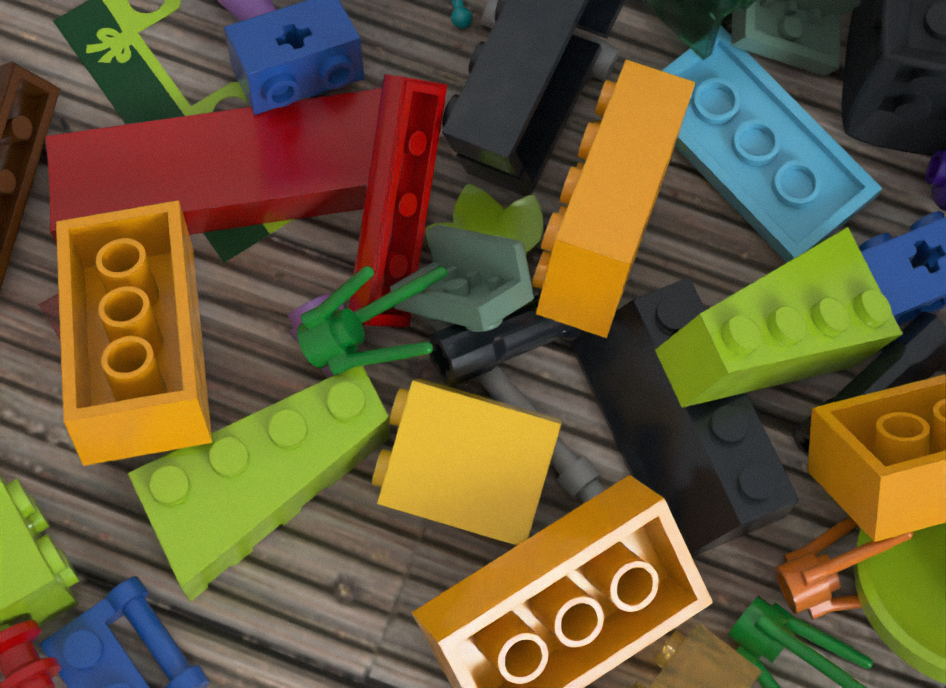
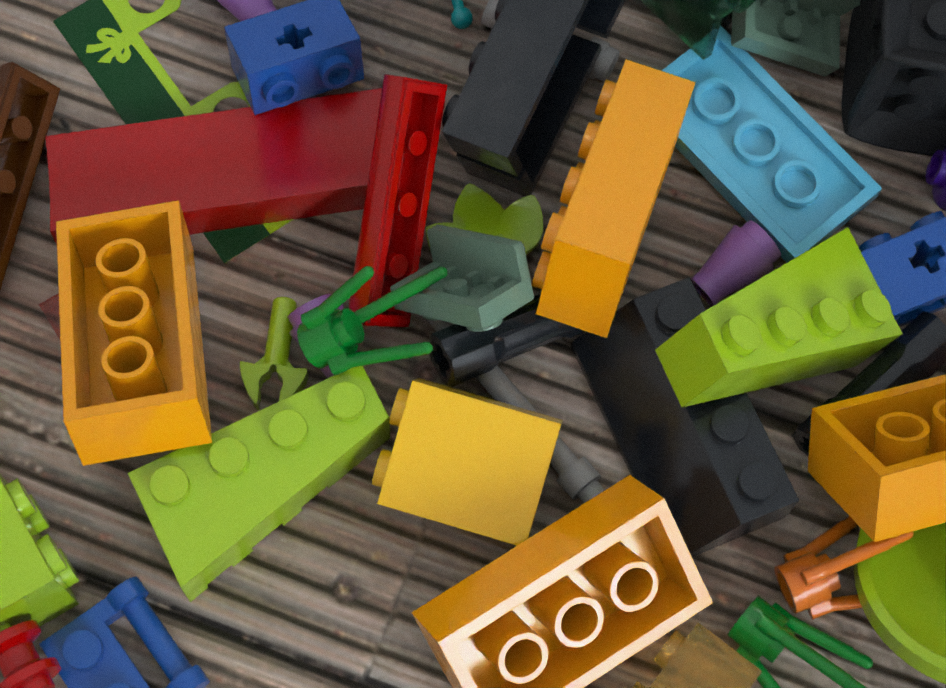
none -> lime bar [240,297,309,410]
none -> medium lavender cone [690,220,781,306]

